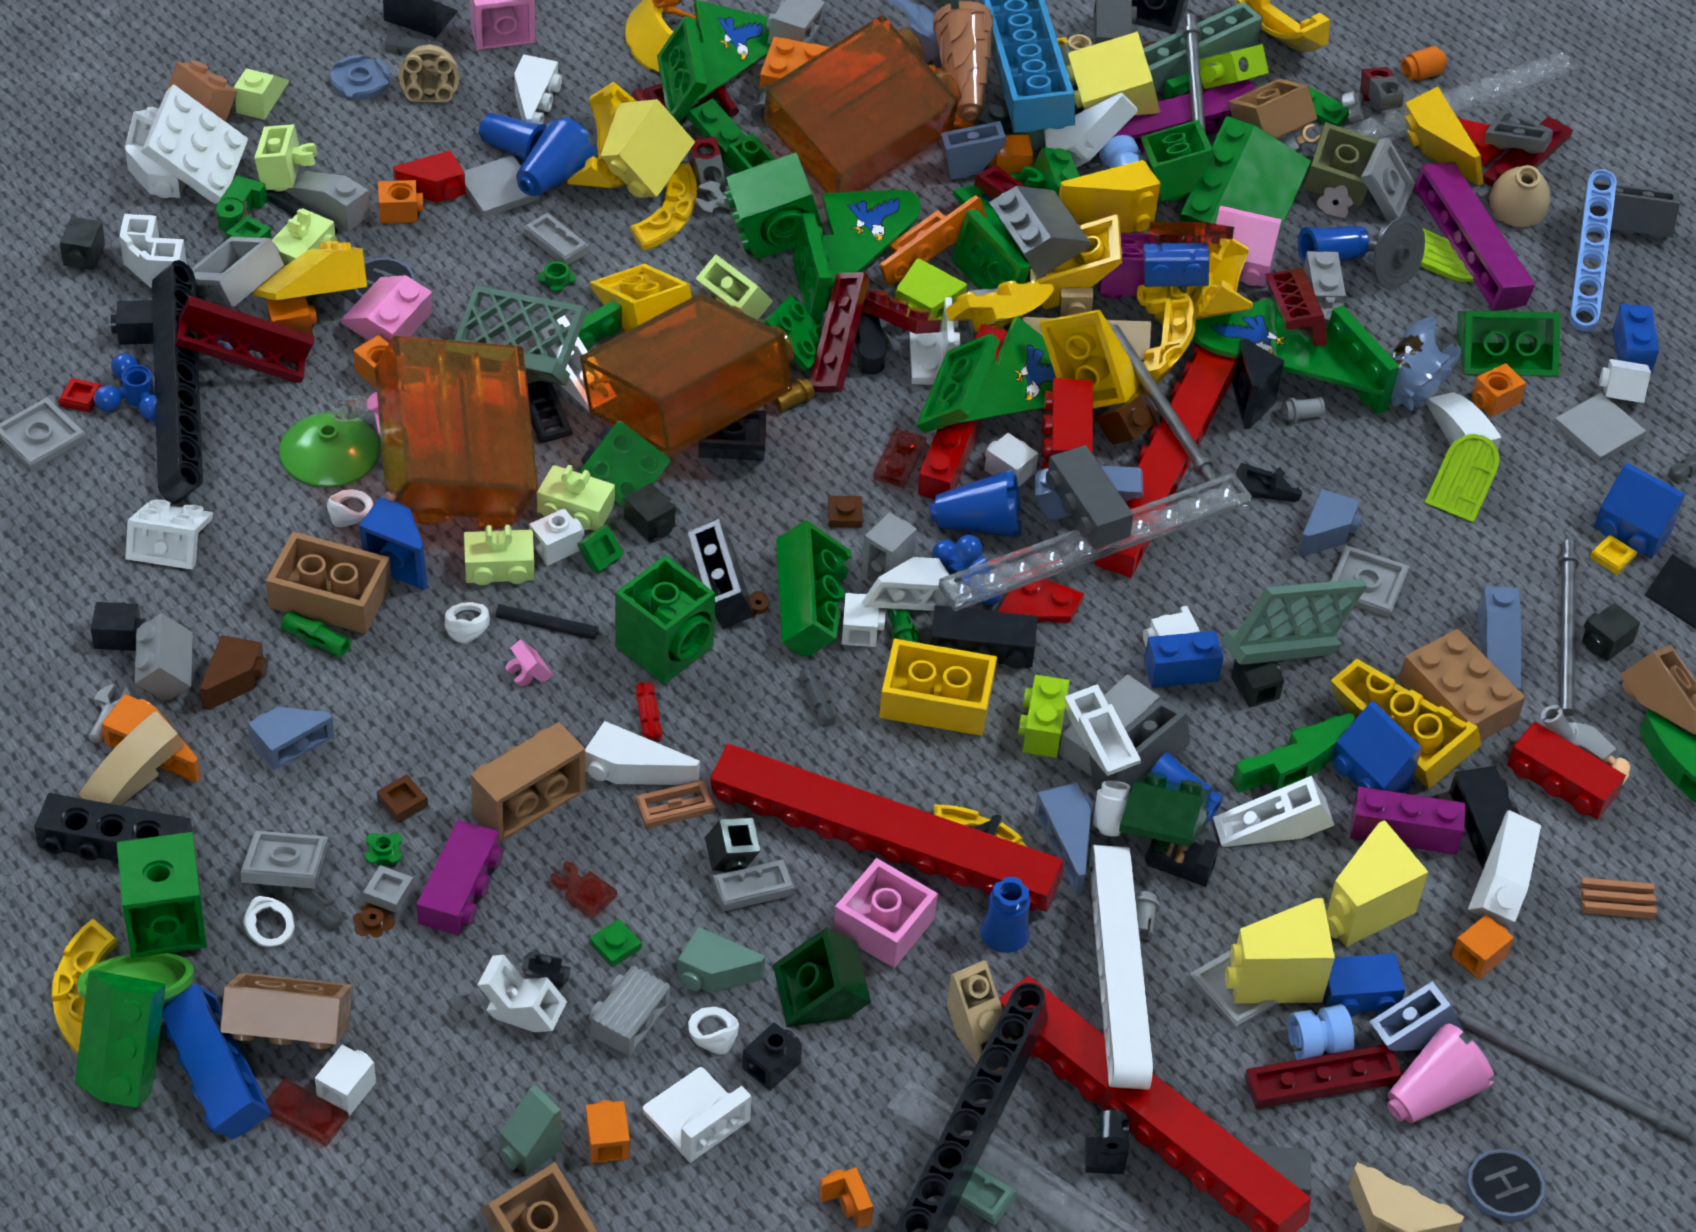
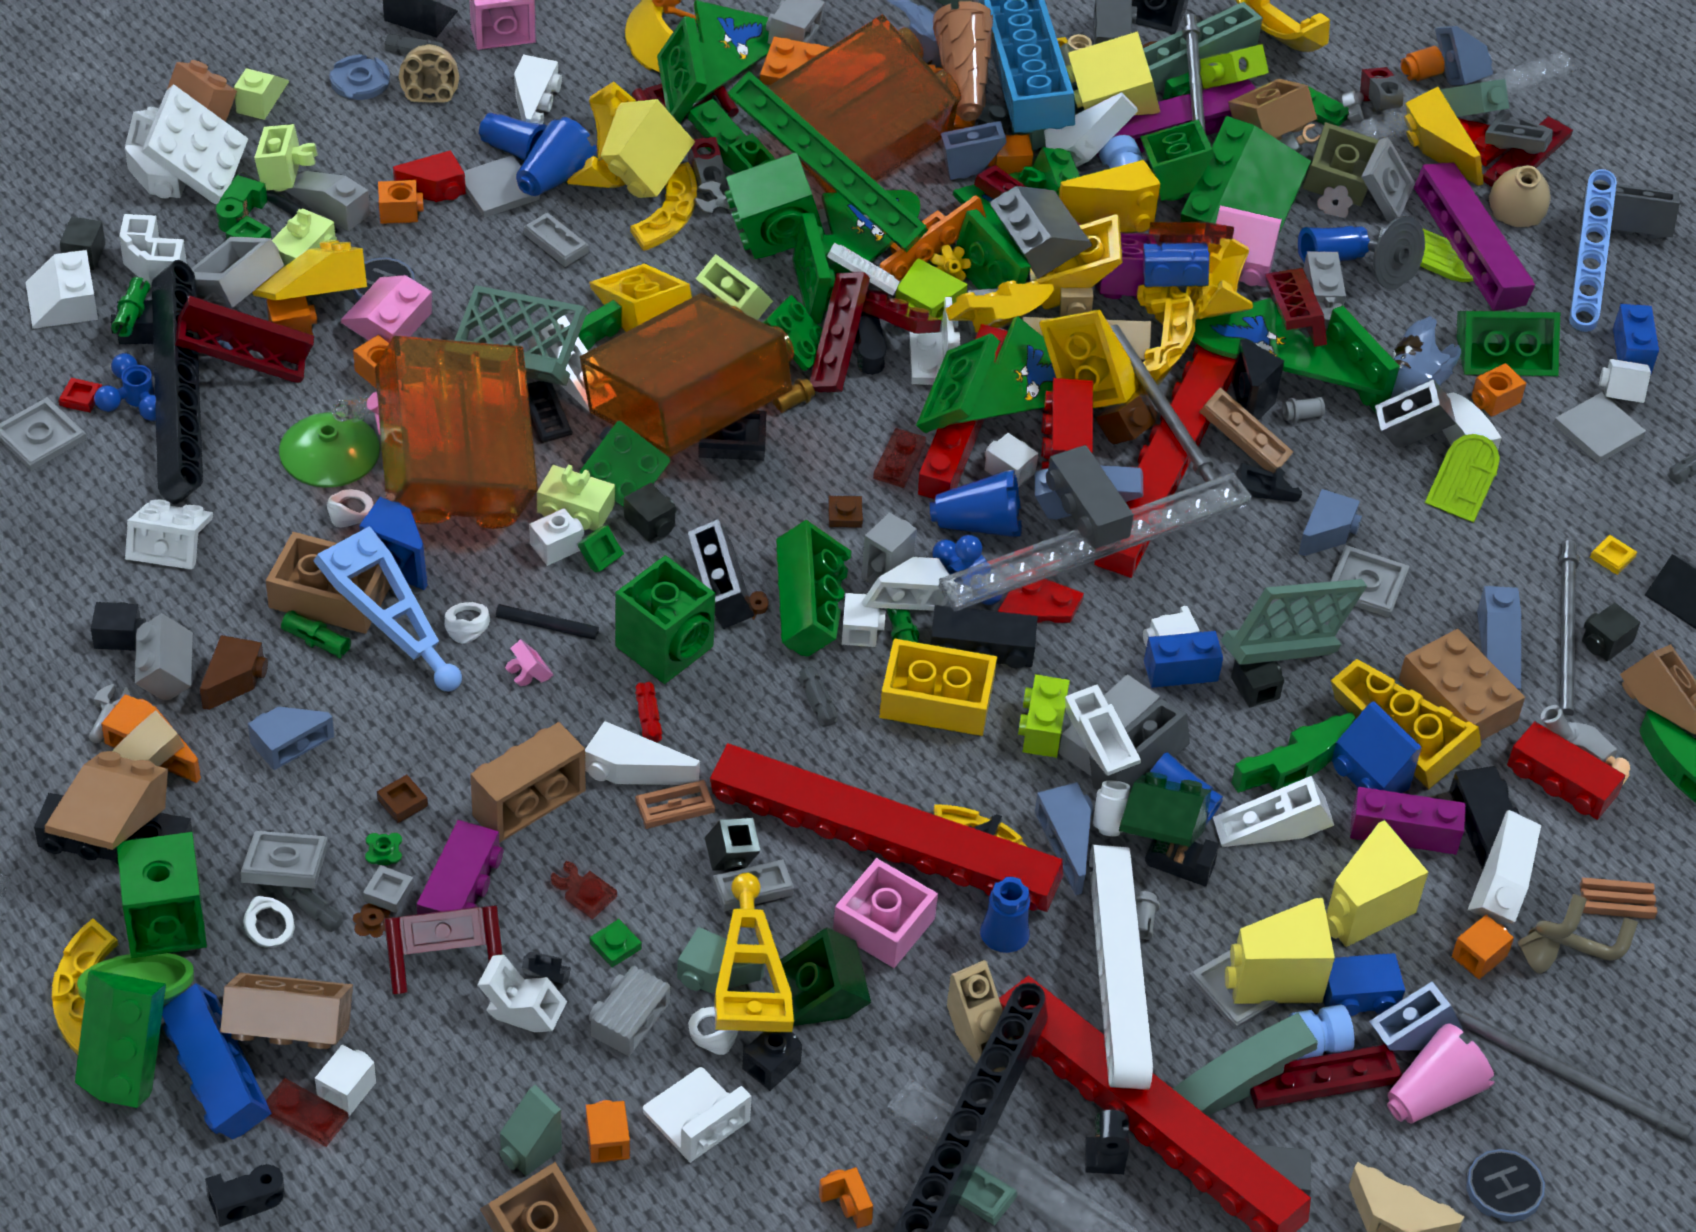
yellowish green brick [464,525,535,585] -> none
green plate [538,261,576,292] -> none
blue slope [1594,462,1685,559] -> none
none -> white slope [26,250,98,329]
none -> medium nougat slope [45,751,168,850]
none -> green pin [111,277,151,337]
none -> black leg [205,1164,285,1227]
none -> light blue plate [314,526,462,692]
none -> plate [384,905,503,994]
none -> yellow plate [714,873,794,1032]
none -> green plate [728,71,928,253]
none -> white window [827,243,900,296]
none -> yellow plant [930,245,971,281]
none -> sand green slope [1172,1013,1318,1116]
none -> medium nougat tile [1199,388,1293,474]
none -> flat silver brick [1375,379,1456,448]
none -> sand blue slope [1435,26,1493,85]
none -> sand green slope [1440,79,1509,117]
none -> dark tan piece [1517,894,1638,974]

